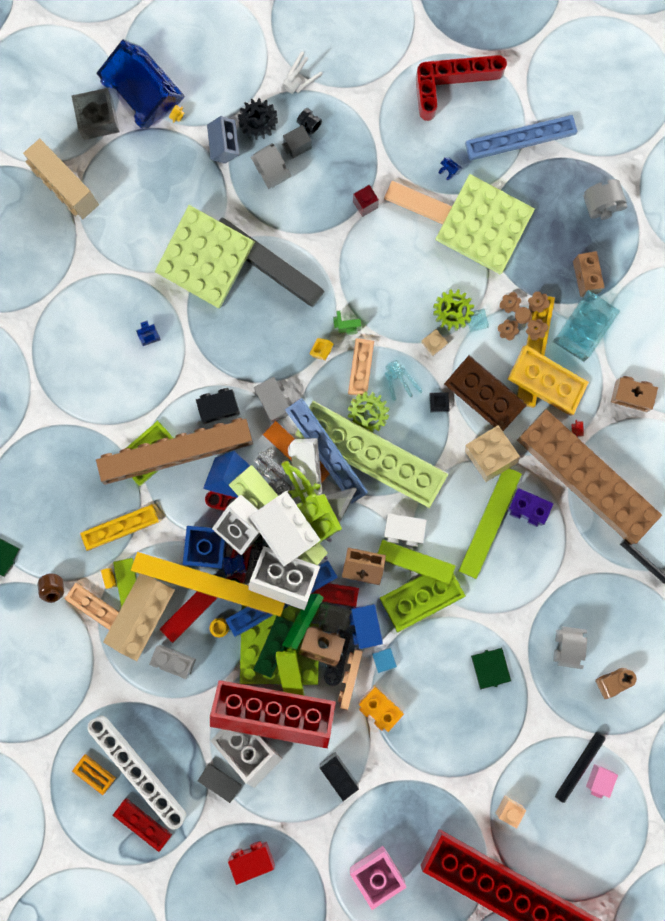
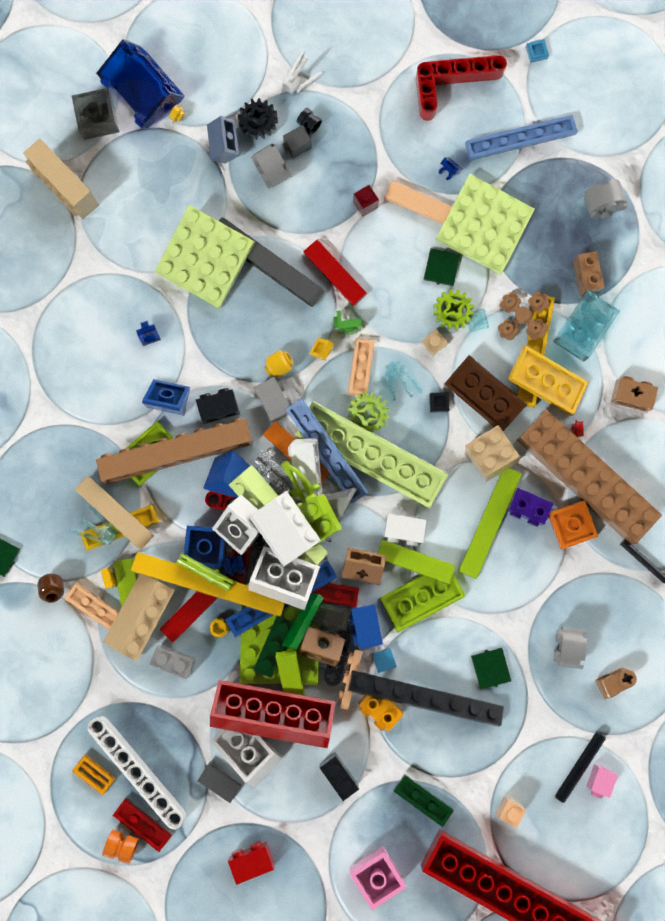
none -> clear light blue plant [69,505,118,545]
none -> tan beam [74,475,154,550]
none -> orange wheel [102,829,139,865]
none -> blue slope [142,379,190,416]
none -> lime pin [176,553,234,592]
none -> yellow head [264,350,294,378]
none -> red tile [303,239,367,307]
none -> black plate [348,670,504,727]
none -> dark green plate [393,773,454,827]
none -> dark green piece [423,248,460,286]
none -> dark azure tile [526,39,549,63]
none -> orange plate [548,500,599,550]

